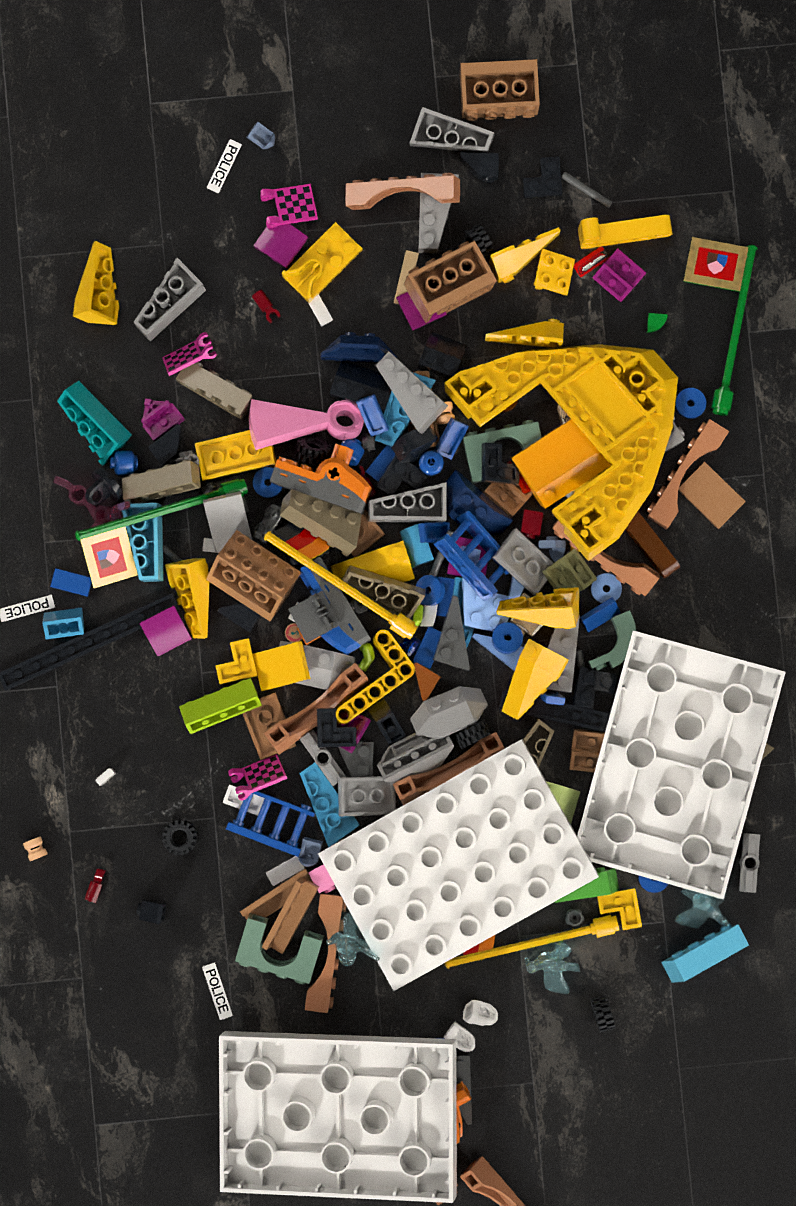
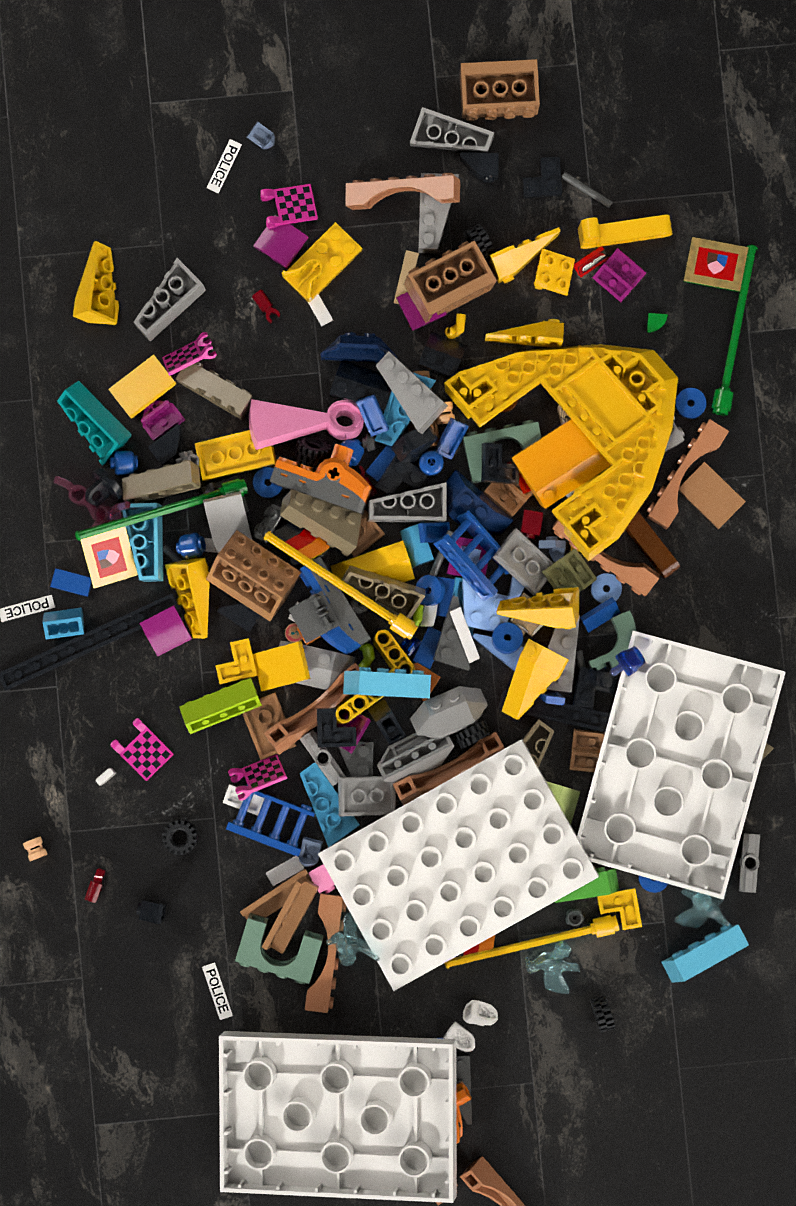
none -> yellow tile [108,355,176,419]
none -> dark pink flag [110,718,174,781]
none -> blue head [176,533,206,559]
none -> medium azure wedge [343,667,431,698]
none -> yellow arm [445,314,466,339]
none -> white sticker [450,607,480,663]
none -> clear blue piece [610,646,645,677]

